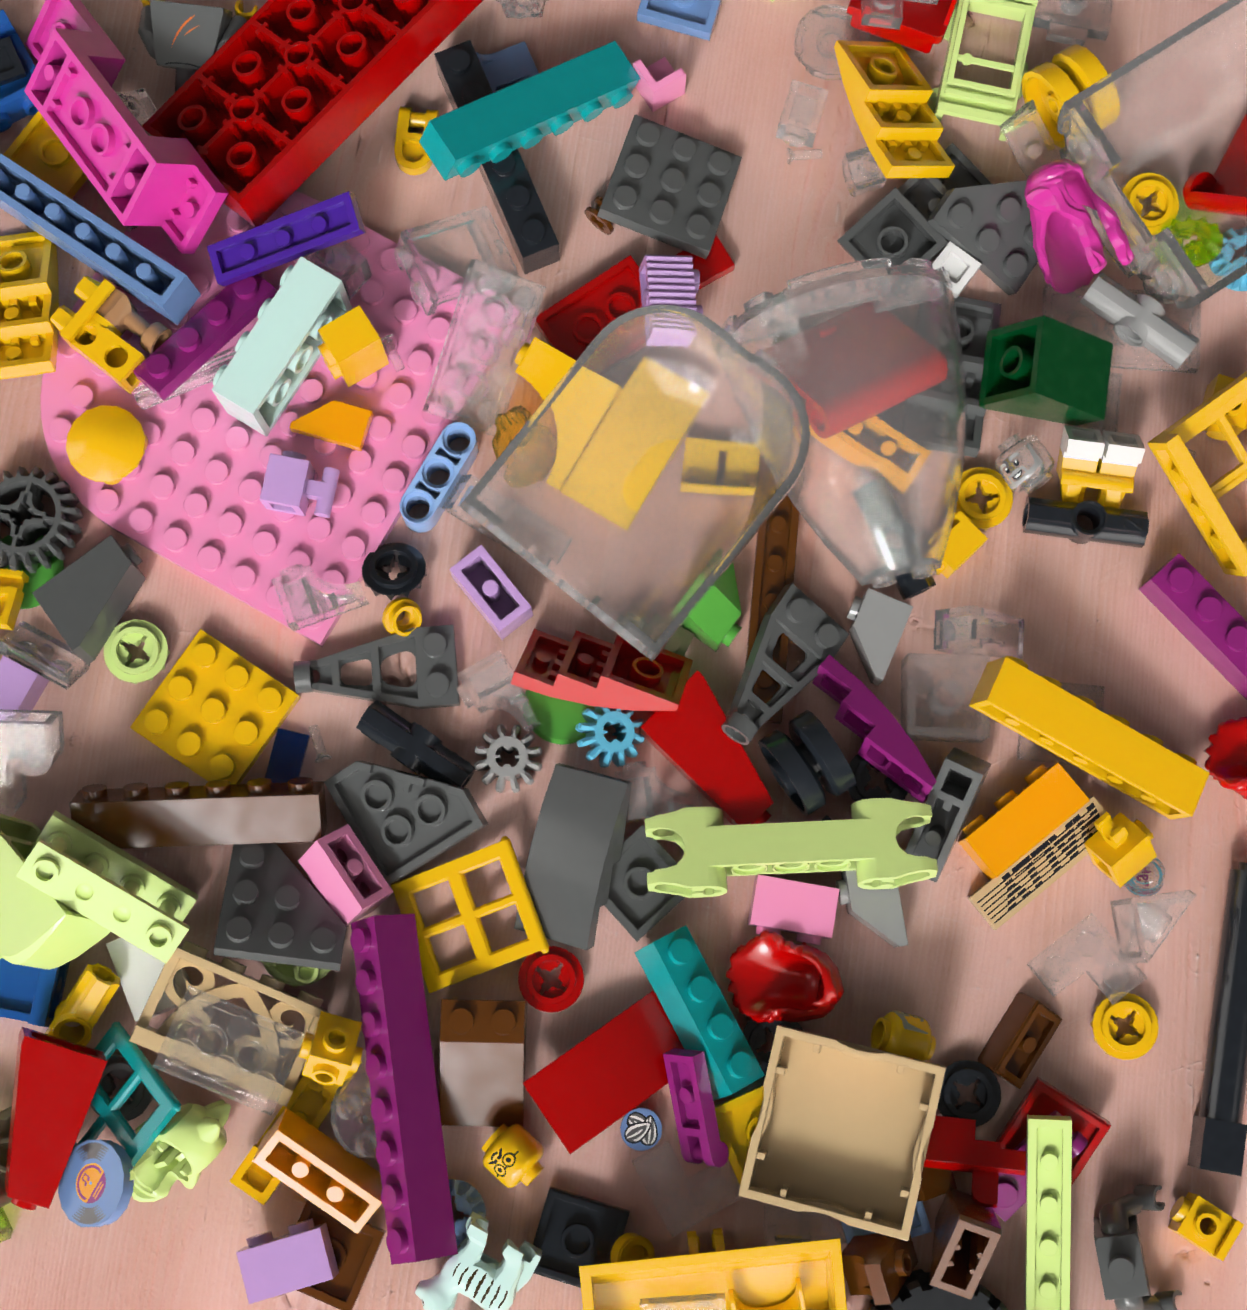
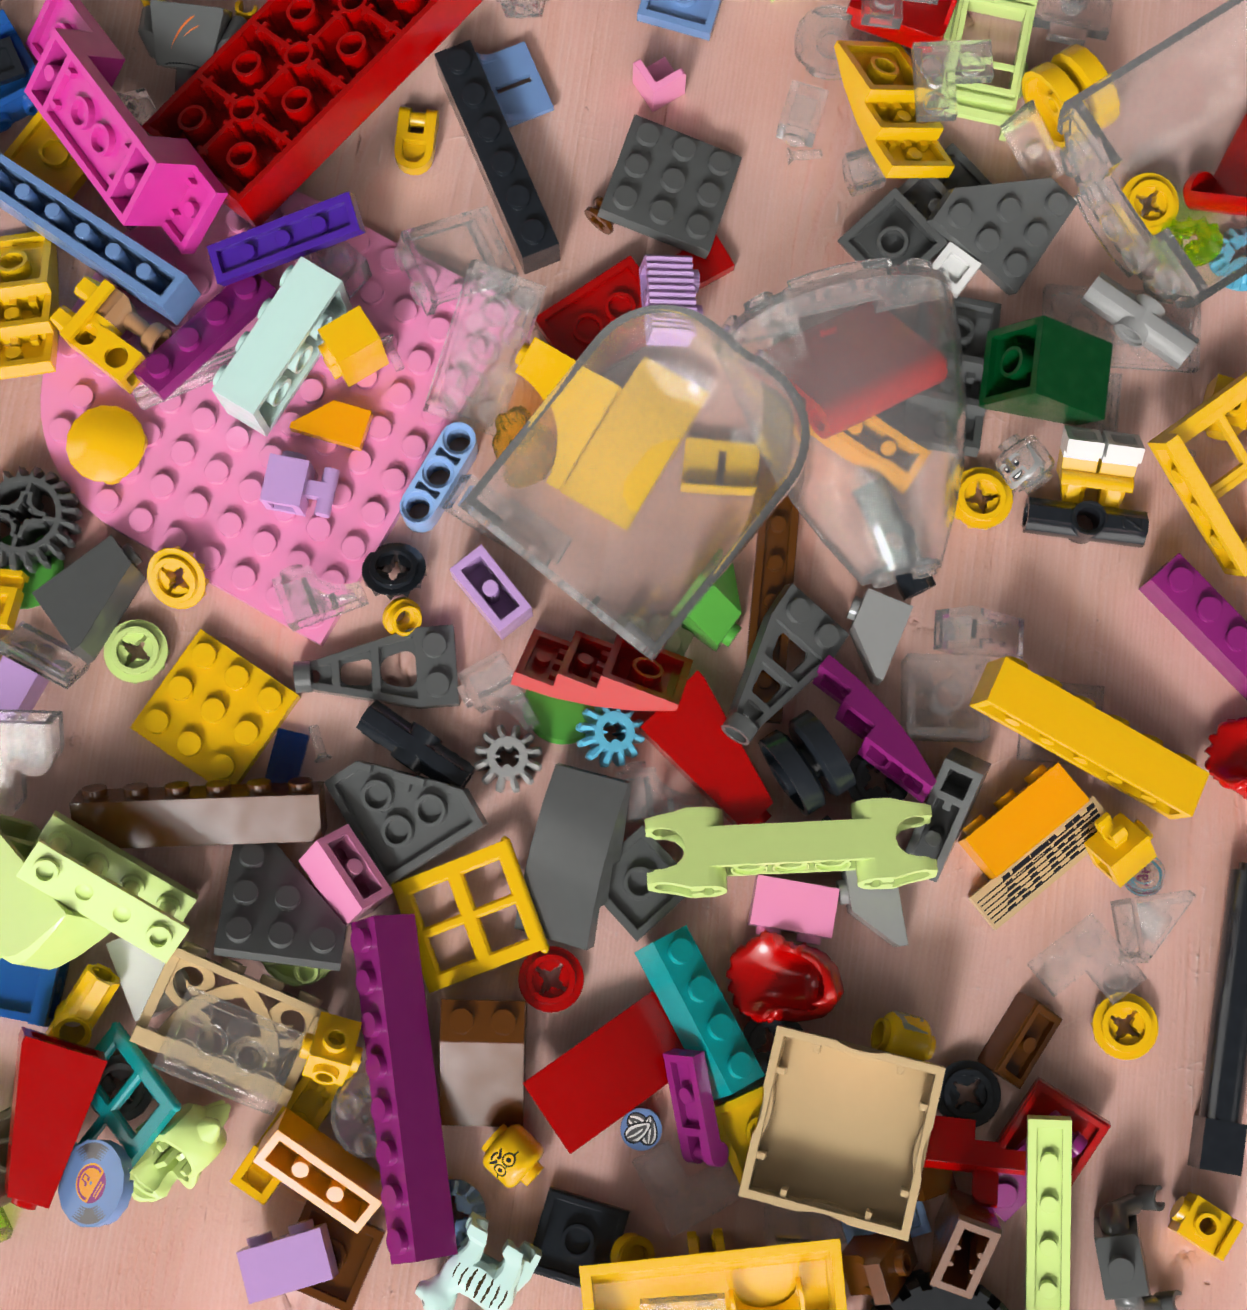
teal brick [419,41,640,181] -> none
yellow brick [923,510,988,579] -> none
dark pink hair [1024,159,1134,294] -> none
none -> yellow gear [147,546,210,609]
none -> clear plate [911,39,994,122]

